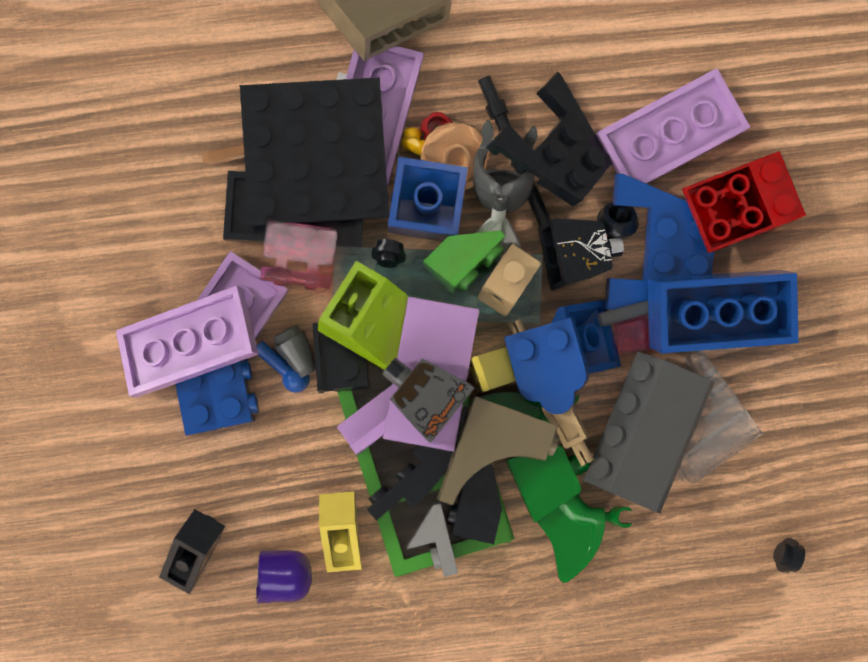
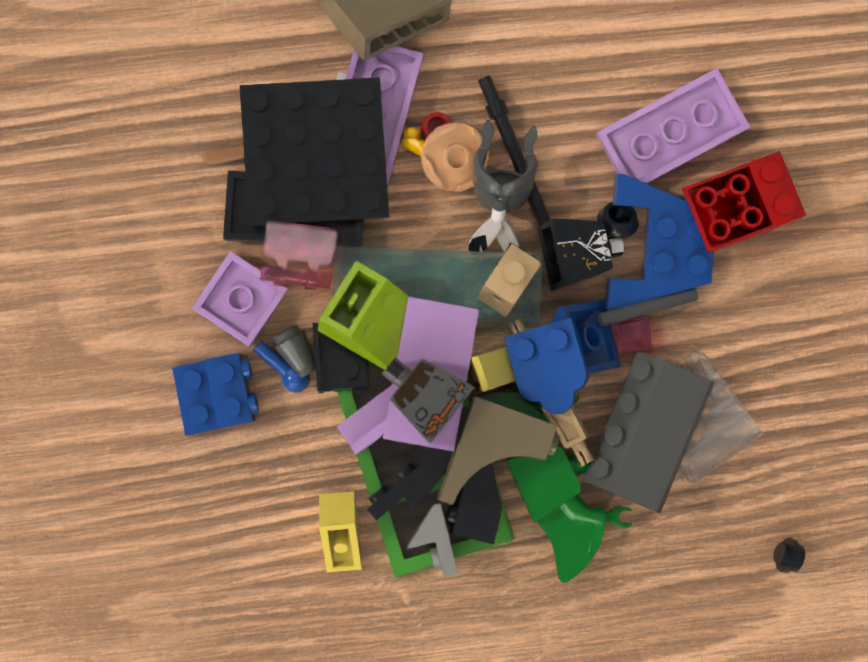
lavender plate [116,286,259,398] -> none
black slope [159,509,225,594] -> none
dark purple helmet [256,550,312,603] -> none
black plate [371,239,406,268] -> none
blue slope [388,157,468,241] -> none
bright green slope [423,231,506,294] -> none
black wing [486,72,612,207] -> none
blue brick [647,270,799,353] -> none

